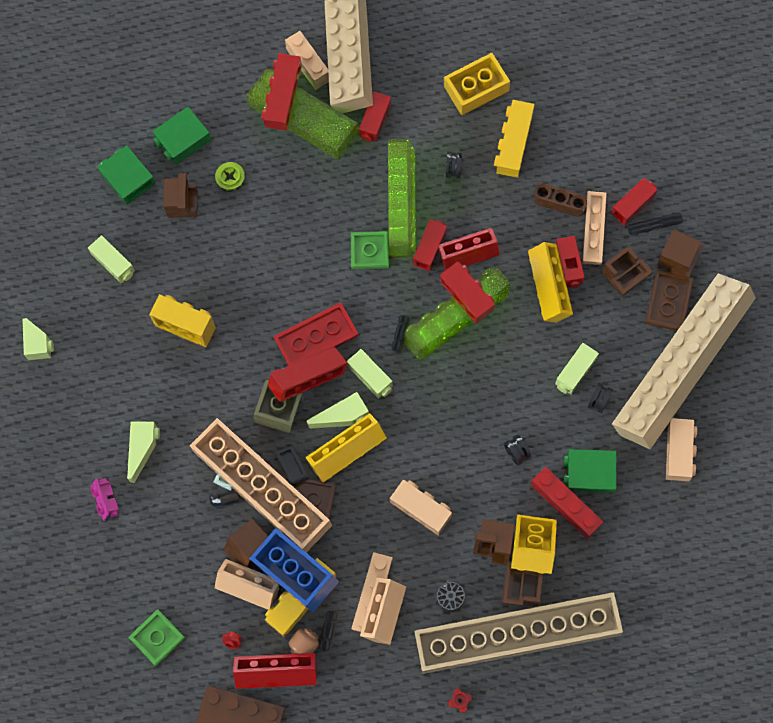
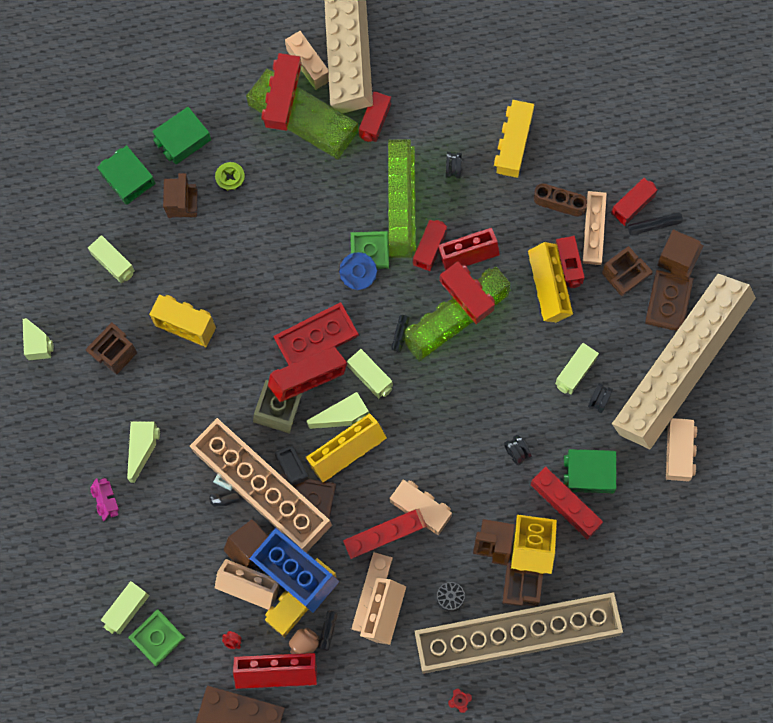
yellow brick [444,53,510,115] -> none
none -> reddish brown plate [85,322,137,375]
none -> yellowish green brick [101,581,149,634]
none -> blue tile [339,252,377,290]
none -> red brick [343,509,427,559]

